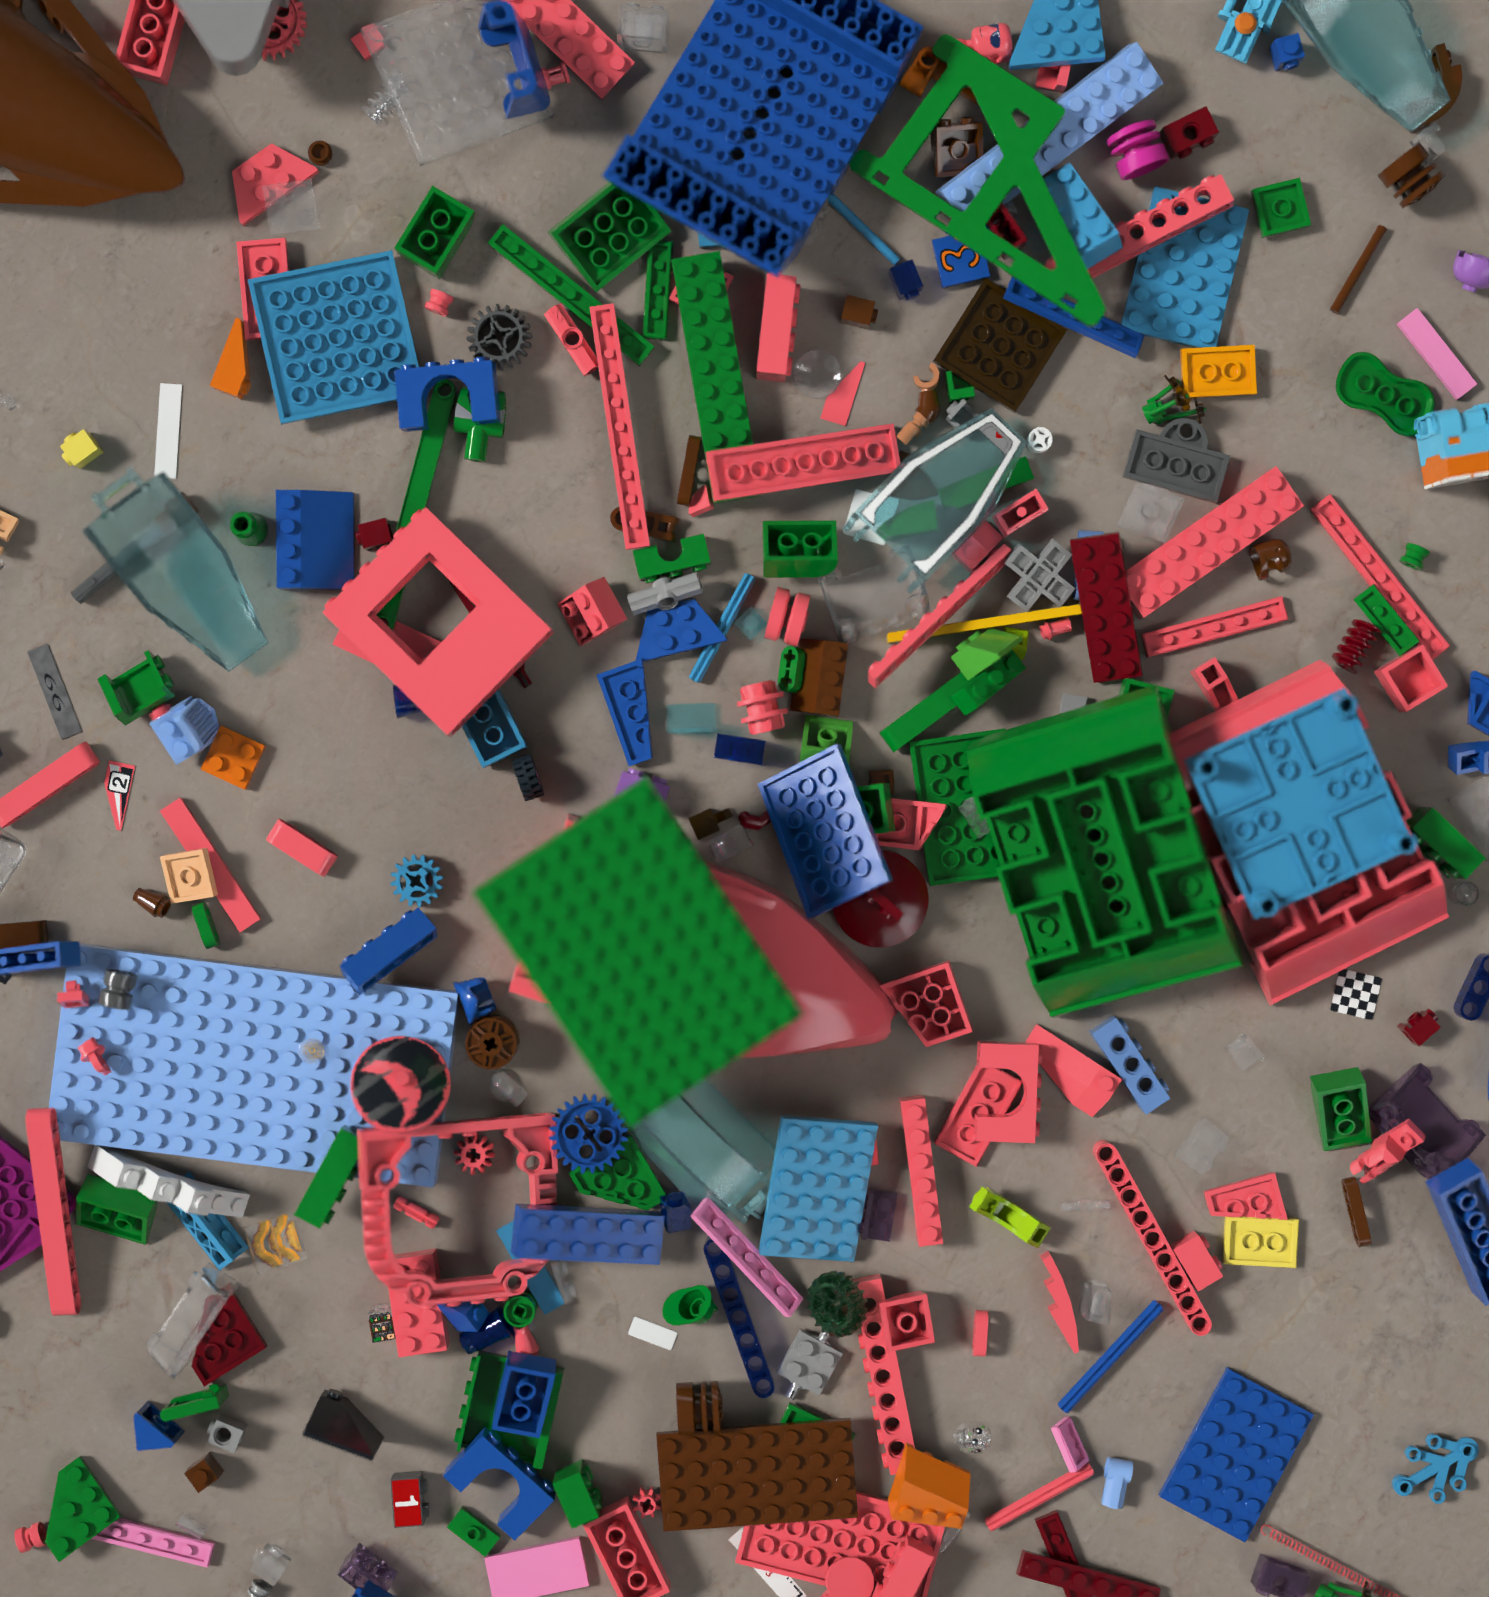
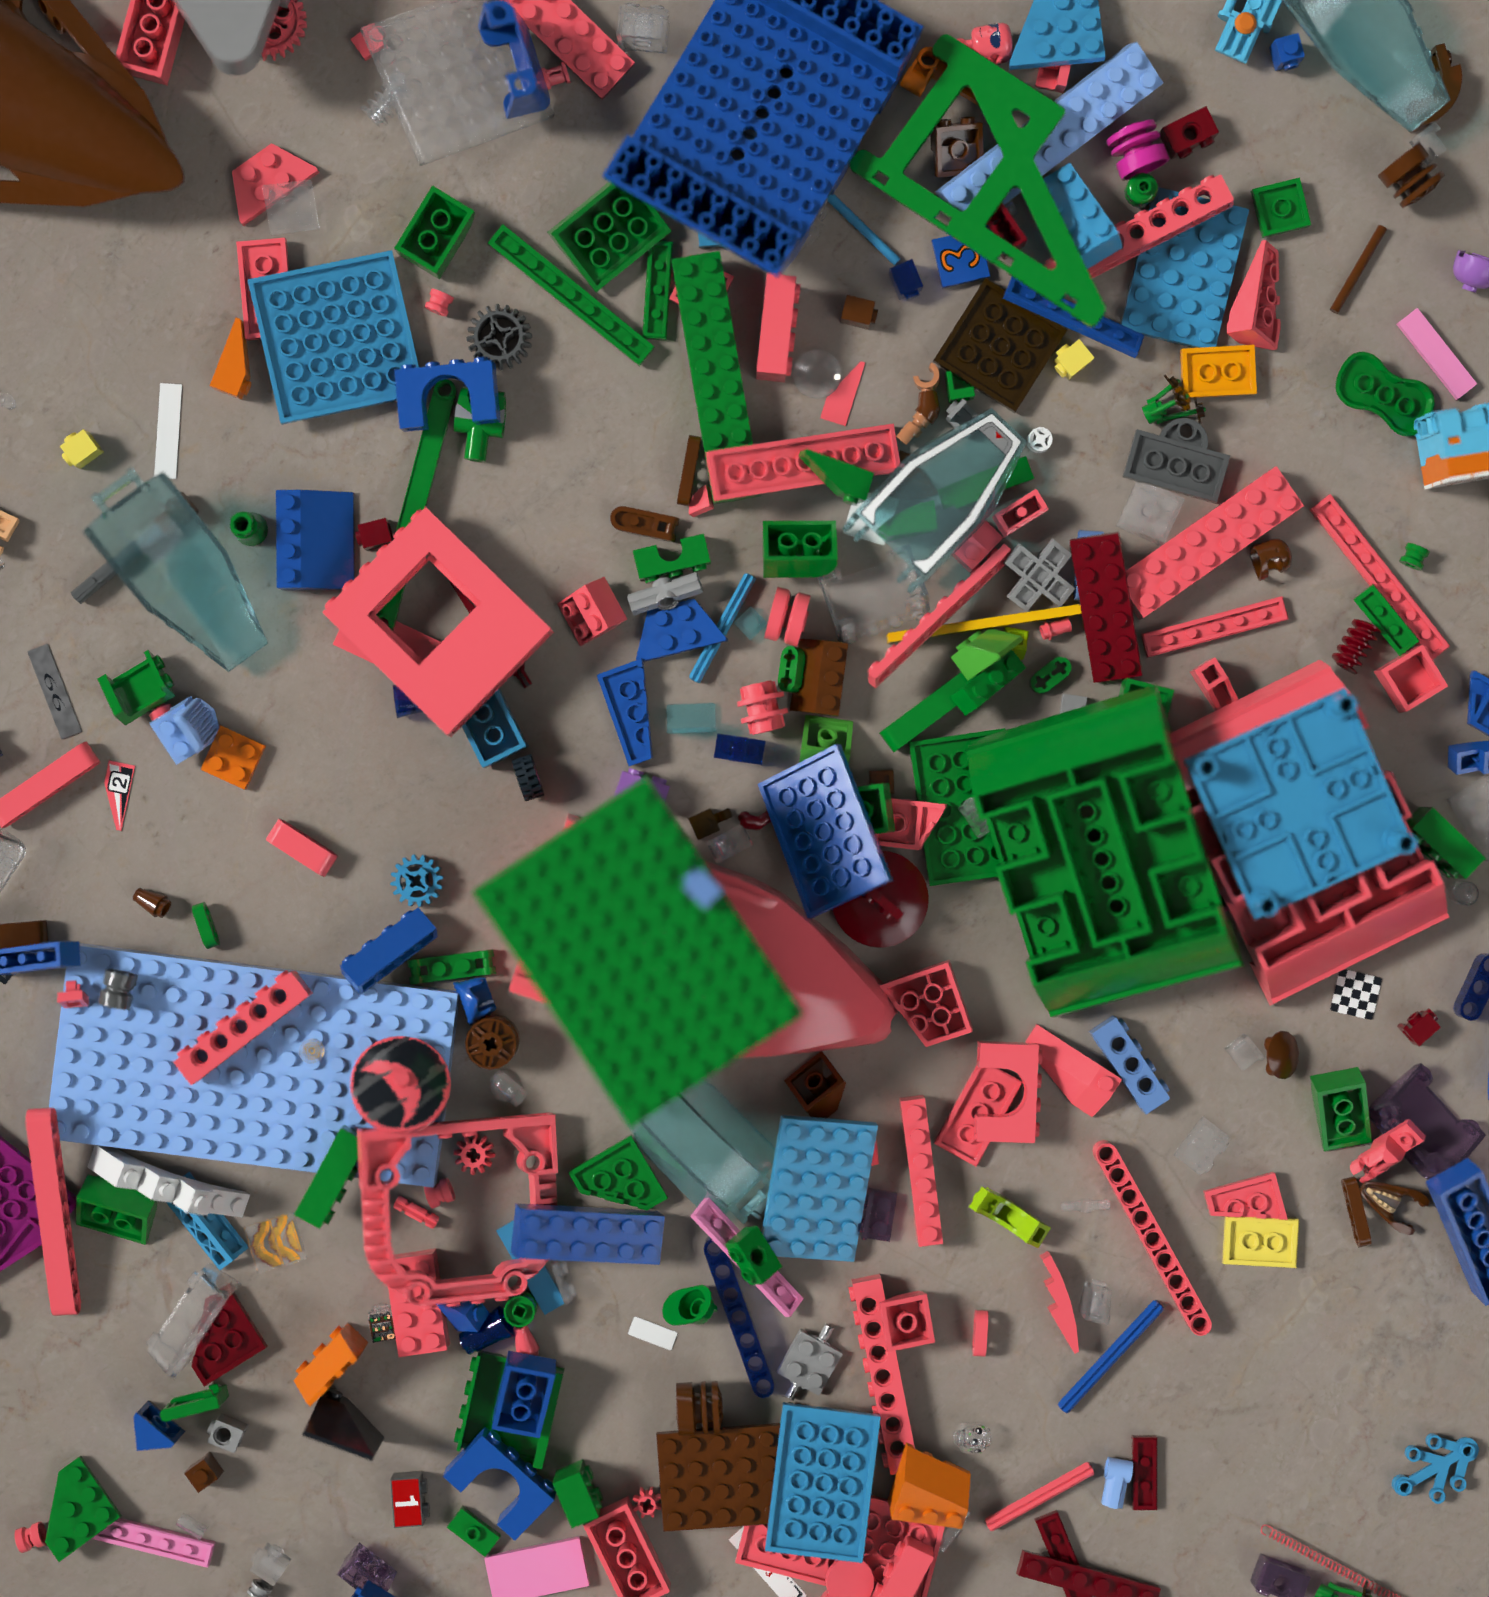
coral piece [78,1037,112,1076] -> none
coral tile [160,798,262,932] -> none
light nougat plate [160,848,218,904] -> none
reddish brown plate [308,141,333,166] -> none
coral piece [544,303,599,377] -> none
blue gear [548,1094,628,1174] -> none
coral plate [590,303,650,550] -> none
clear blue brick [660,1191,691,1234] -> none
clear green gear [805,1270,869,1338] -> none
bright pink plate [1051,1416,1090,1473] -> none
blue plate [1158,1367,1314,1542] -> none
coral brick [1170,1231,1223,1292] -> none
none -> coral brick [173,970,313,1085]
none -> orange wedge [293,1323,369,1406]
none -> green plate [407,949,496,985]
none -> coral wheel [424,1178,456,1209]
none -> medium blue brick [683,867,723,910]
none -> green brick [725,1226,783,1285]
none -> dark azure plate [765,1402,881,1563]
none -> reddish brown slope [784,1051,846,1118]
none -> green slope [798,449,874,506]
none -> green beam [1029,657,1072,694]
none -> light yellow brick [1054,339,1094,380]
none -> green head [1124,173,1158,208]
none -> dark red tile [1132,1435,1157,1510]
none -> coral wedge [1227,240,1281,350]
none -> reddish brown dish [1264,1031,1299,1079]
none -> reddish brown animal [1360,1181,1430,1235]

